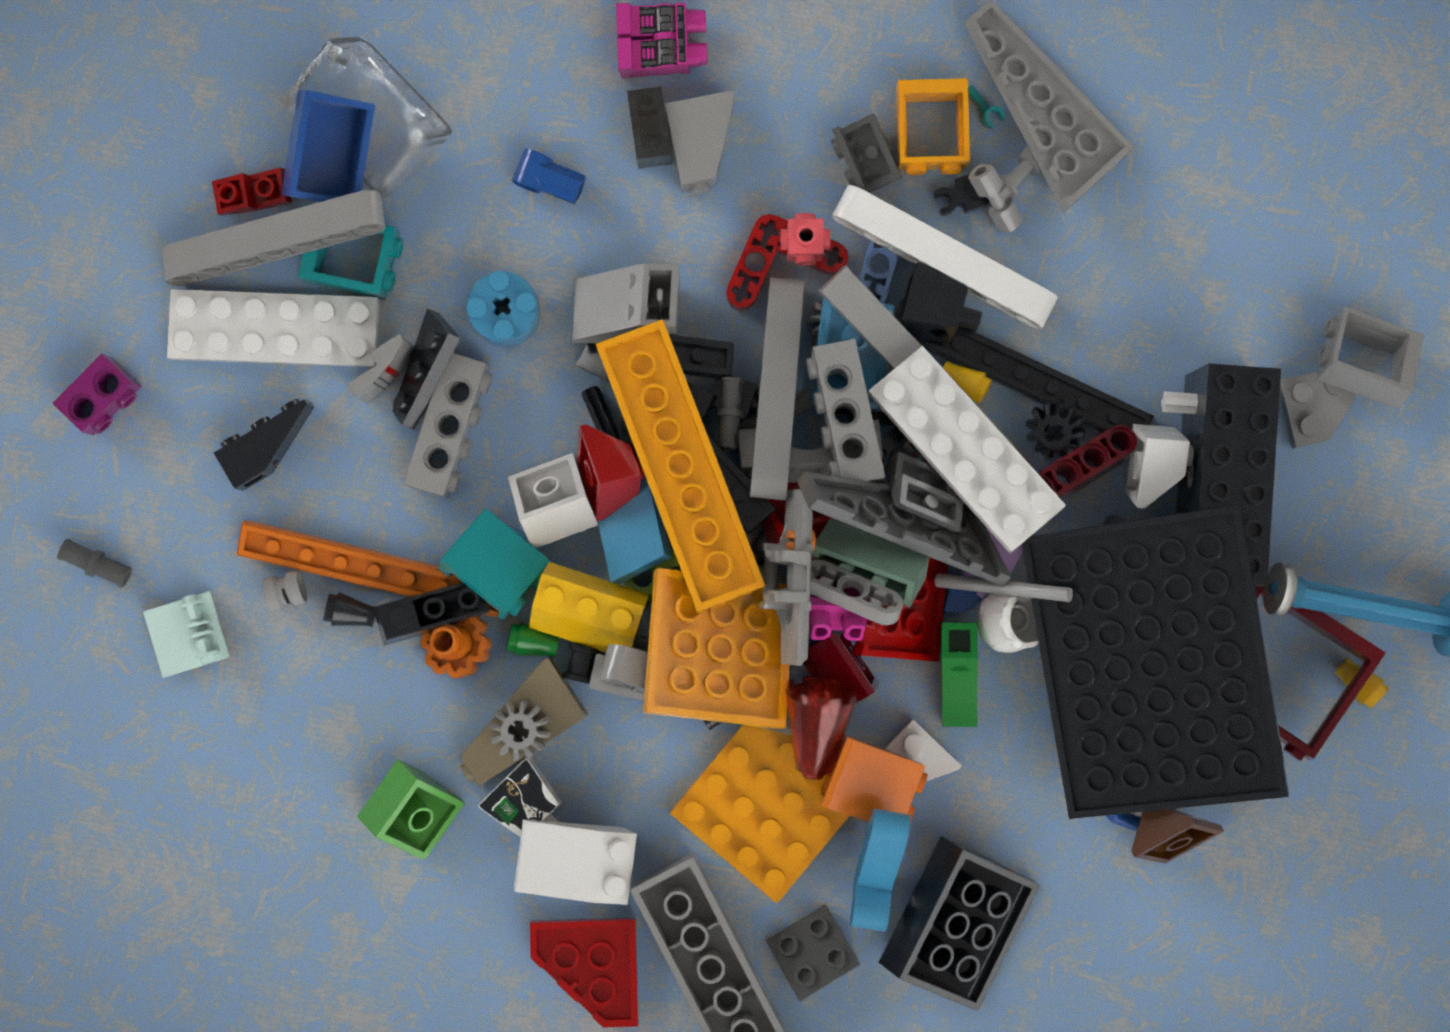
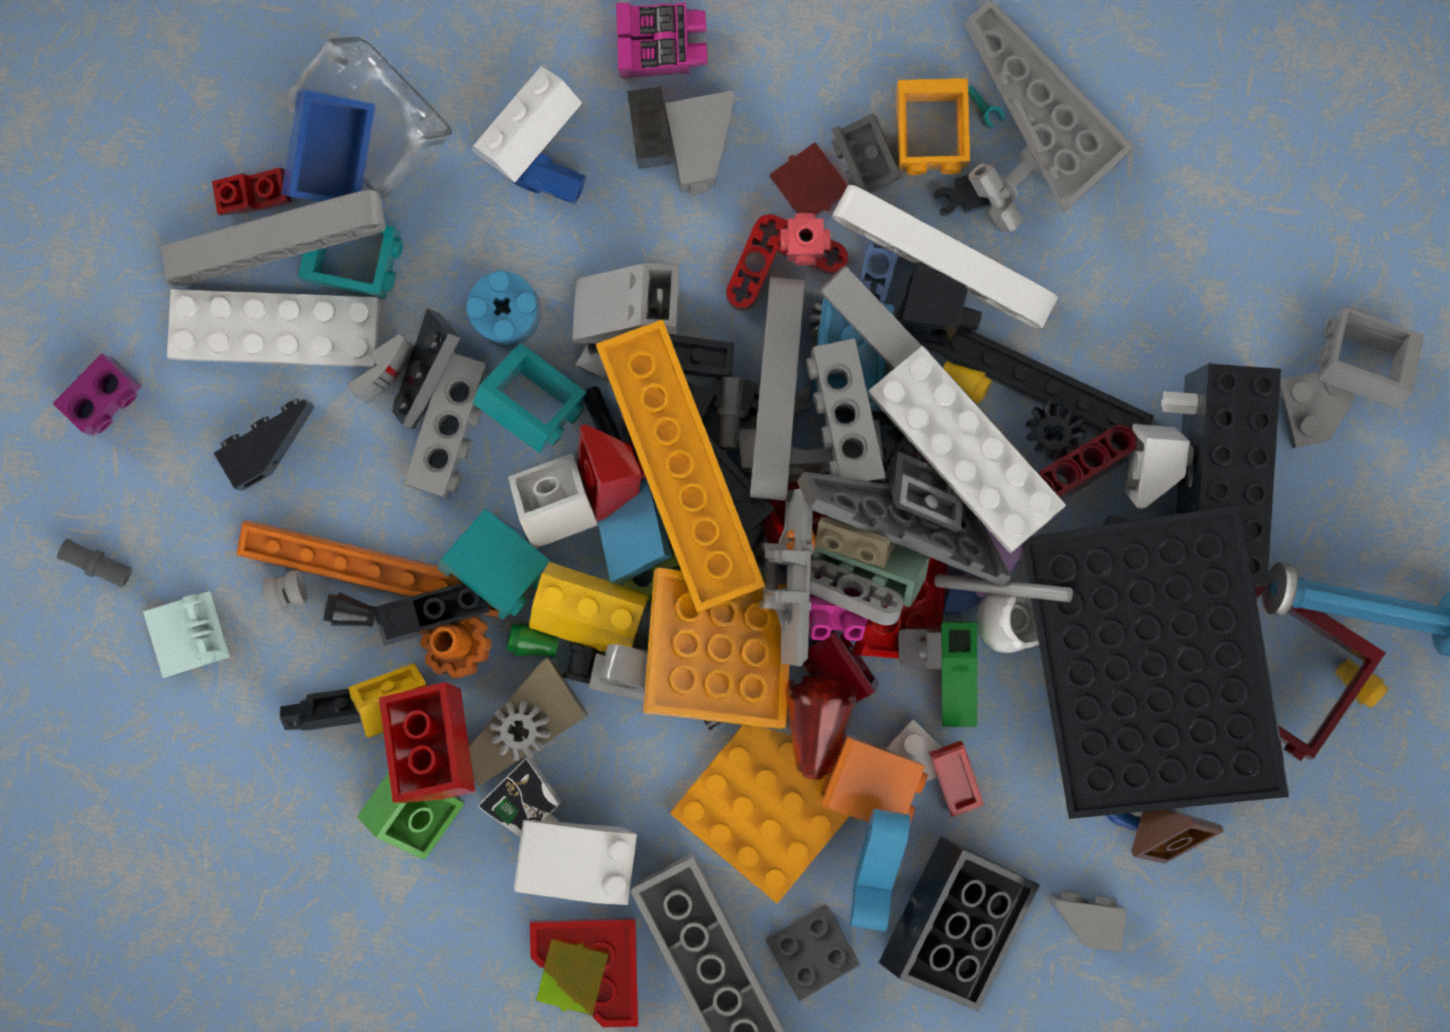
none -> black hinge [280,688,362,730]
none -> yellow panel [348,663,427,738]
none -> red slope [379,682,476,803]
none -> white slope [471,66,582,182]
none -> teal window [472,343,587,454]
none -> clear neon green piece [536,939,608,1016]
none -> clear red piece [769,142,847,216]
none -> dark tan bracket [816,516,896,568]
none -> flat silver slope [899,626,942,669]
none -> tile [928,740,984,817]
none -> light grey slope [1050,890,1127,952]

